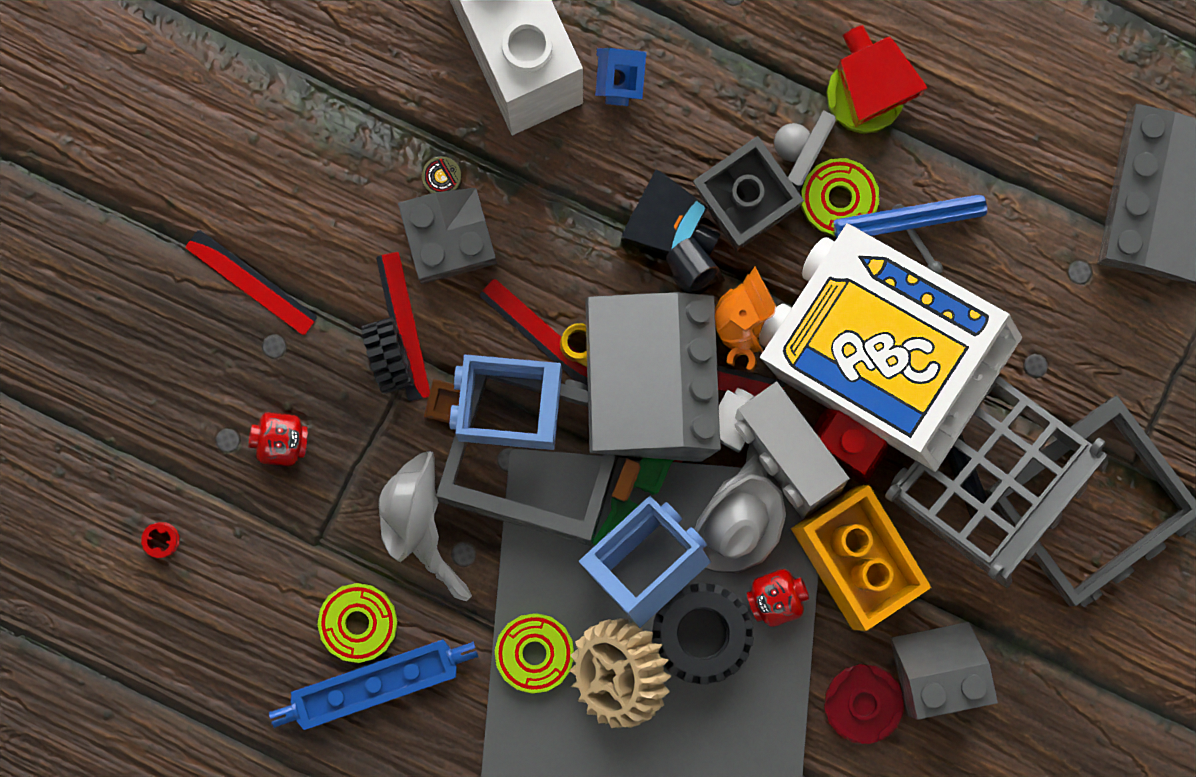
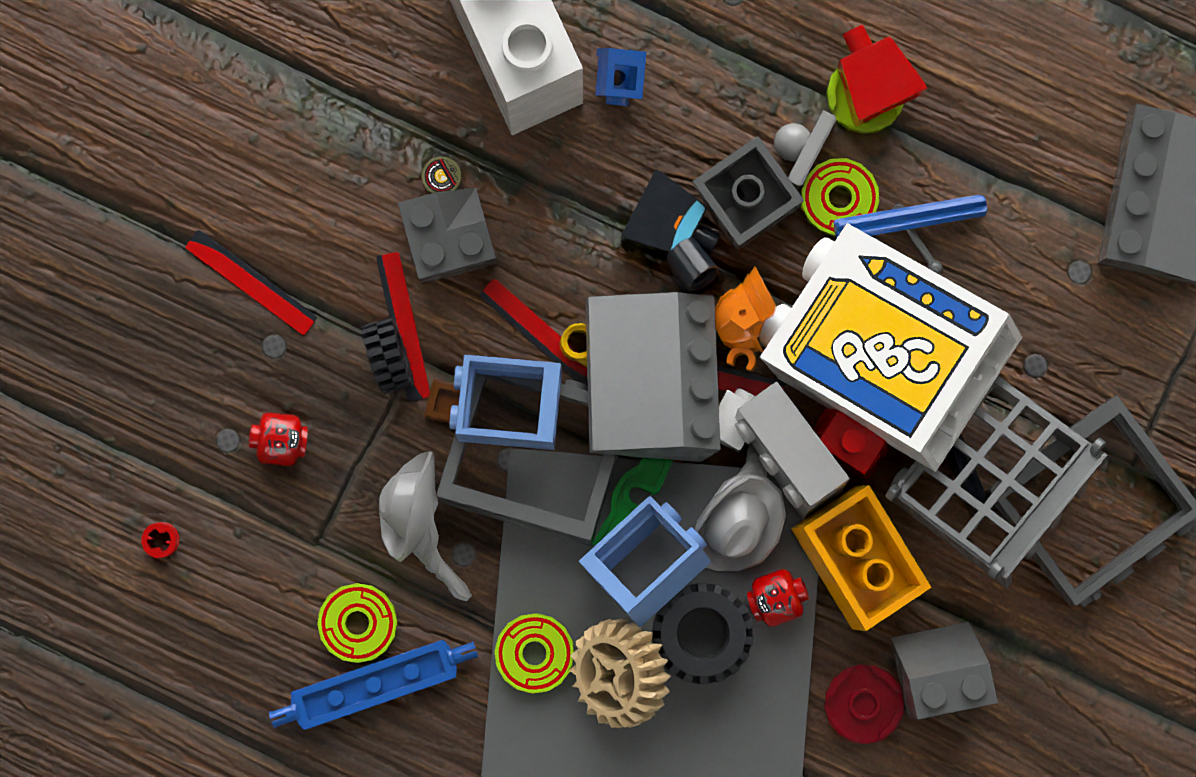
reddish brown tile [612,459,641,503] -> none

